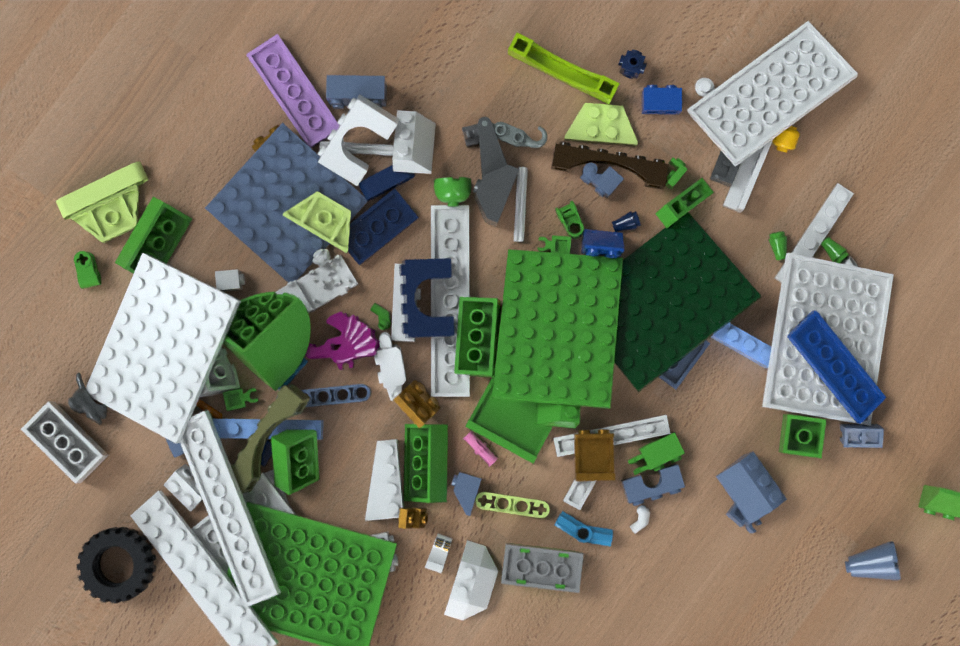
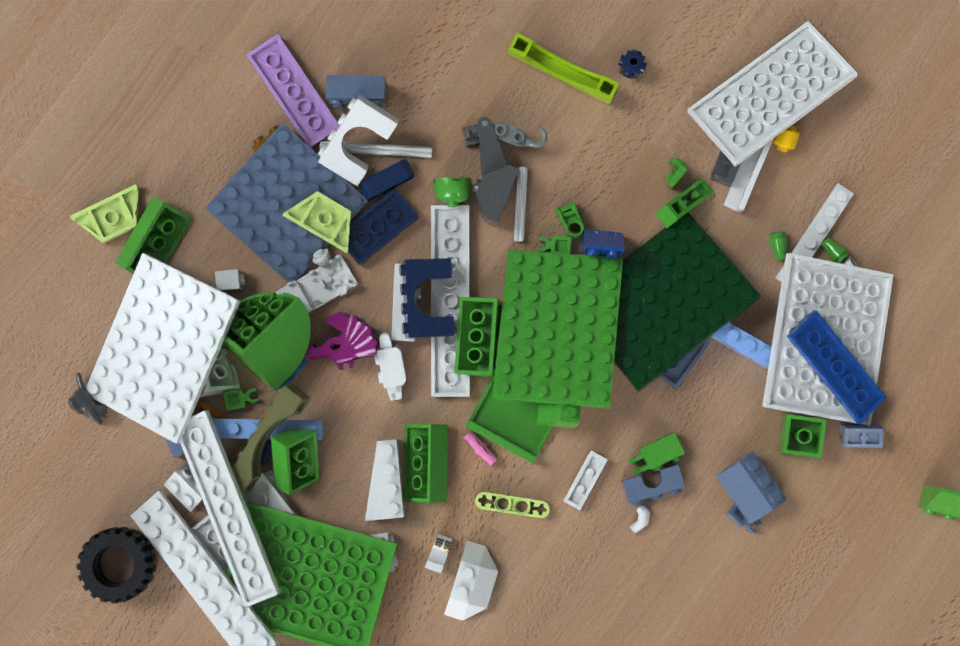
white brick [21,401,108,484] -> none
yellowish green beam [56,162,149,220] -> none
bright green piece [74,251,102,289] -> none
sand blue beam [276,384,371,407] -> none
bright green arm [370,303,391,330] -> none
white slope [392,110,436,174] -> none
pearl gold plate [393,380,441,429] -> none
pearl gold slope [398,508,428,529] -> none
sand blue slope [451,471,481,516] -> none
light grey piece [501,542,584,593] -> none
dark brown arch [551,142,669,189] -> none
white plate [553,415,671,457] -> none
dark azure piece [554,511,613,546] -> none
yellowish green wing [564,103,638,146] -> none
pearl gold panel [574,429,616,481] -> none
sand blue brick [580,163,624,198] -> none
dark blue cone [612,211,641,232] -> none
blue brick [642,85,682,114] -> none
white plate [695,78,714,97] -> none
sand blue cone [845,541,901,580] -> none

